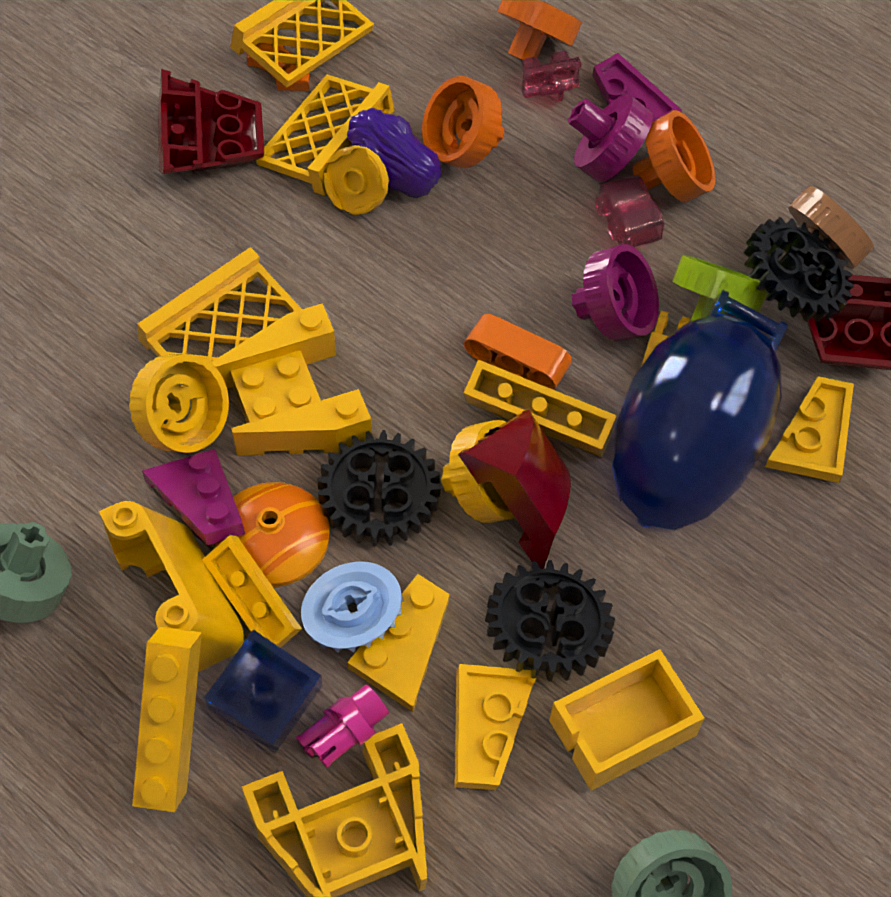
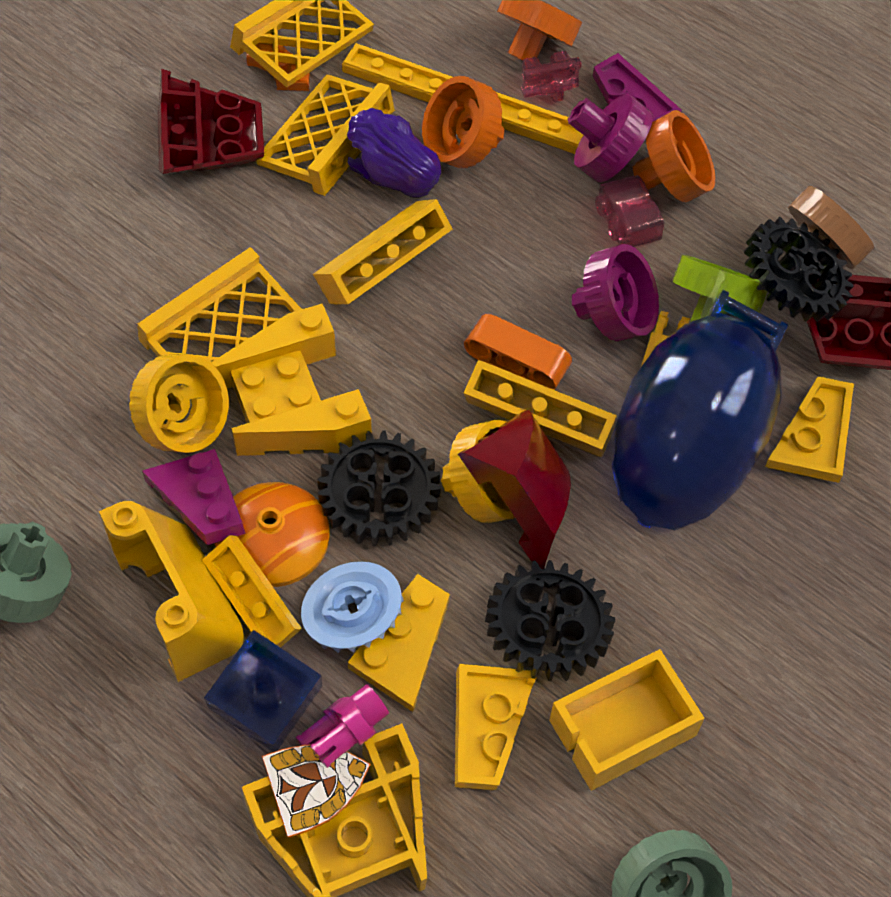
yellow brick [132,627,202,812] -> none
yellow tile [324,145,389,215] -> none
none -> shield [262,745,370,838]
none -> yellow brick [313,199,453,304]
none -> yellow tile [342,43,583,154]

